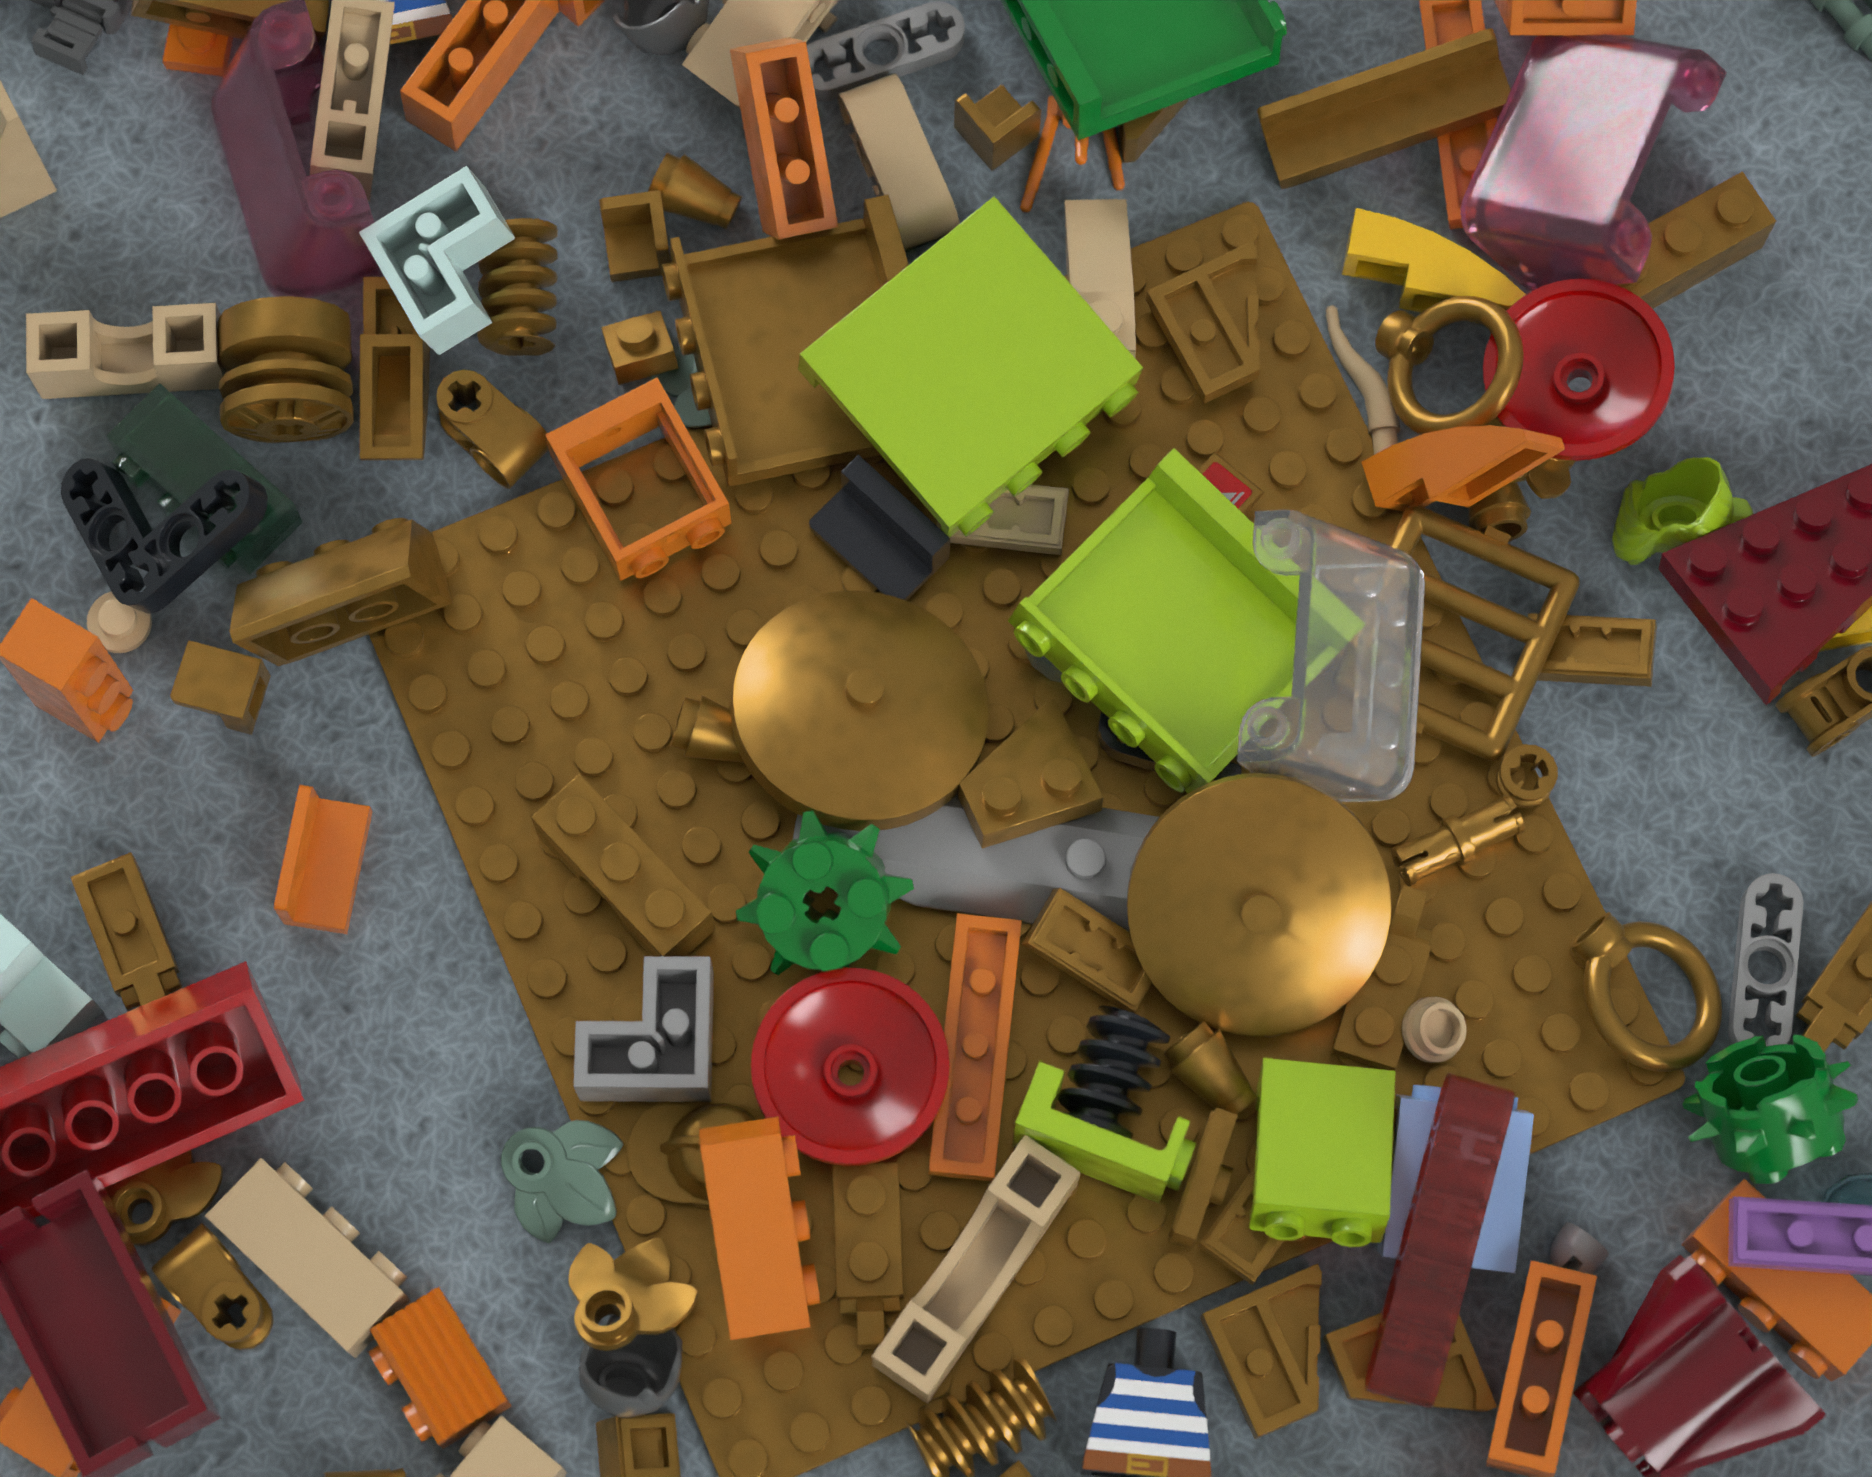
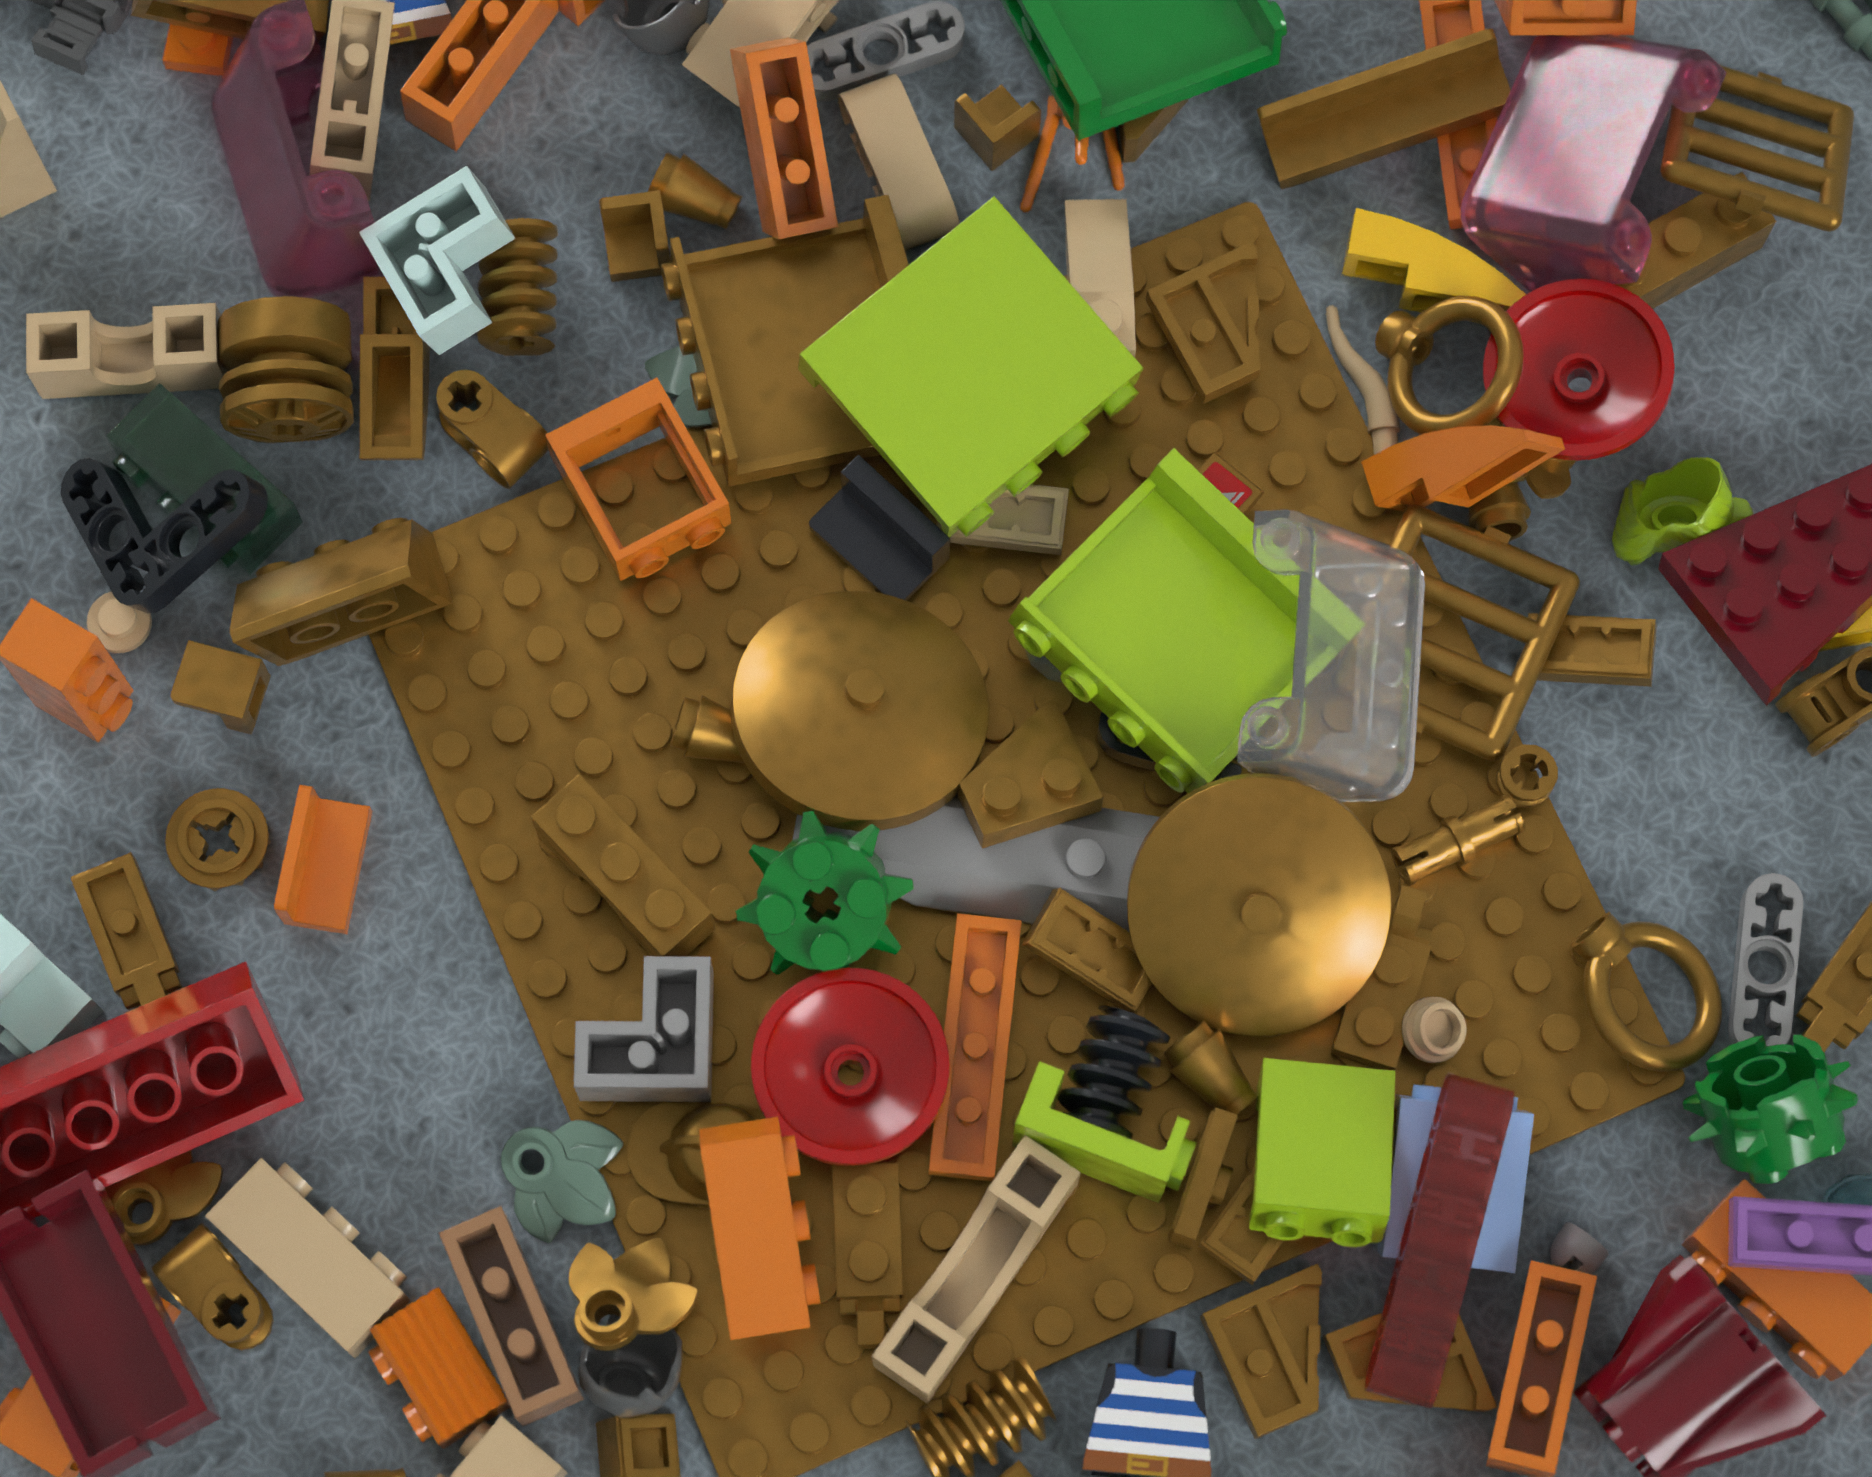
pearl gold plate [601,311,678,385] -> none
none -> pearl gold gear [165,788,271,891]
none -> medium nougat brick [439,1206,584,1426]
none -> pearl gold bar [1660,56,1854,232]

